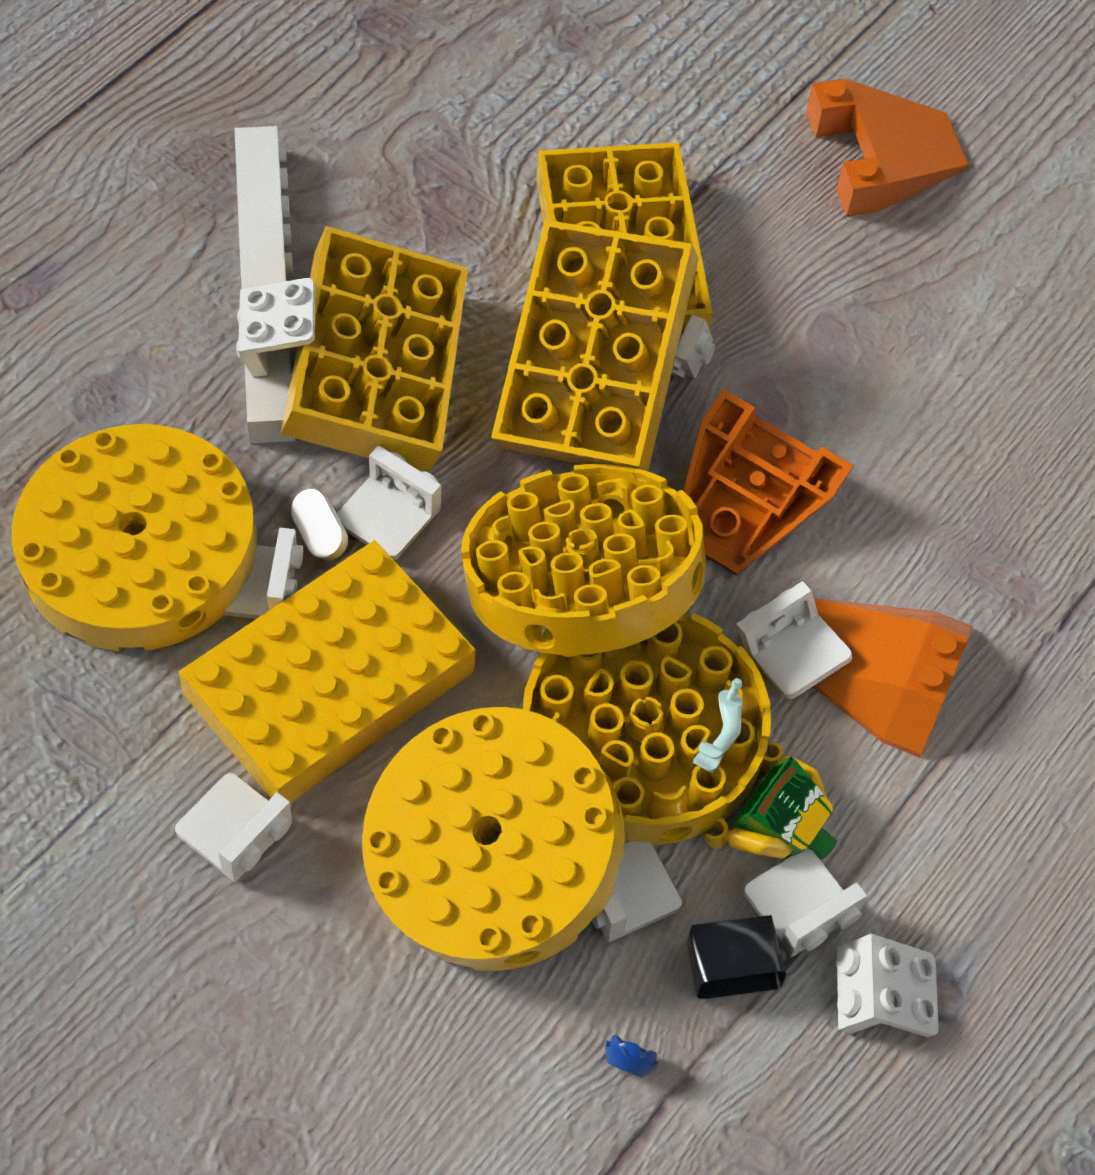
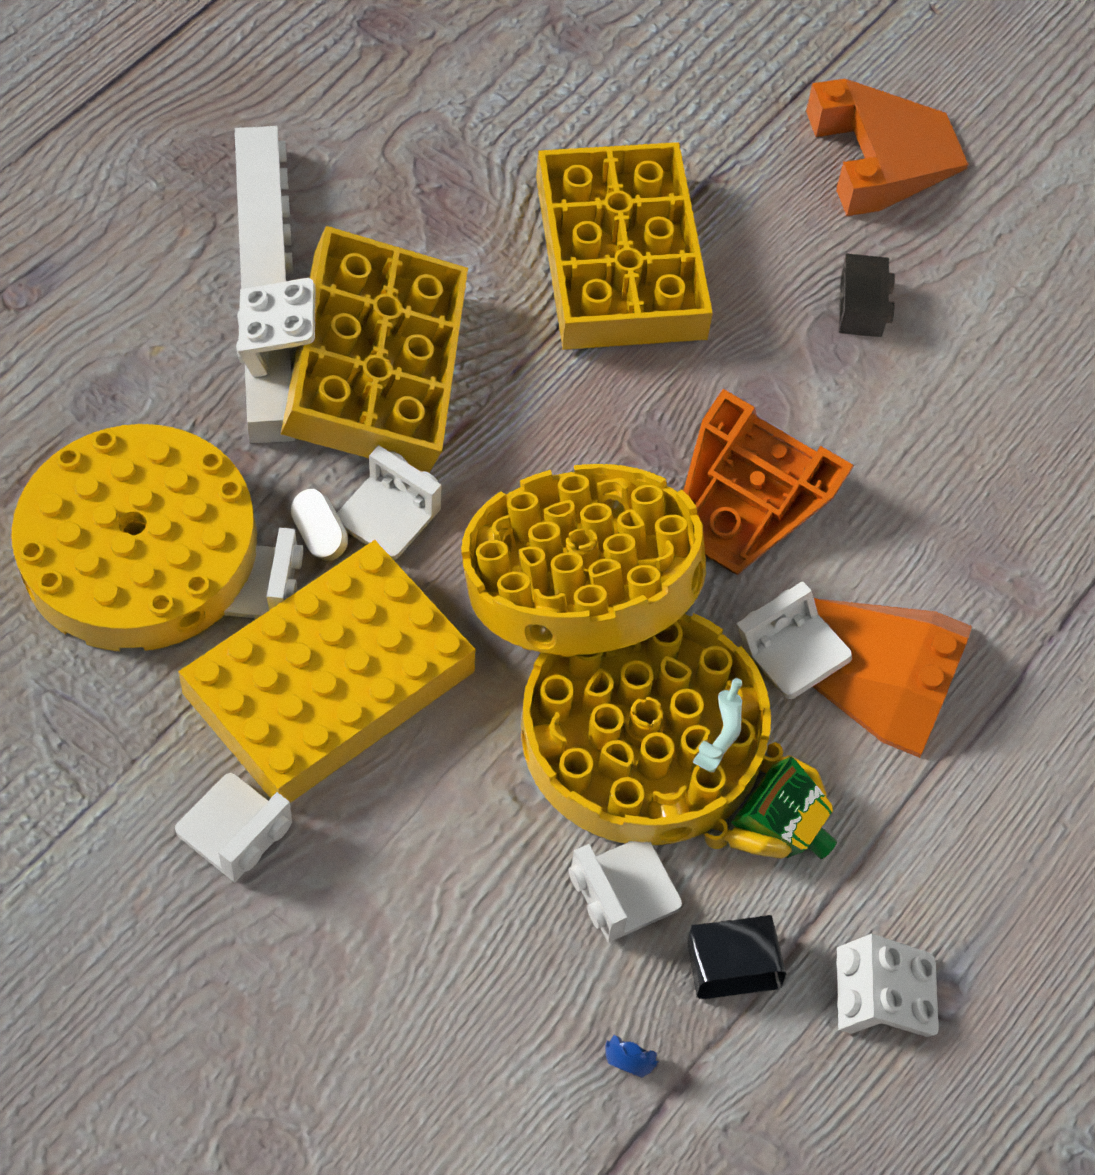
yellow brick [362,707,625,971] -> none
yellow brick [491,220,699,471] -> none
white bracket [671,314,715,380] -> none
white bracket [744,848,867,958] -> none
none -> clear smoke brick [839,253,895,337]

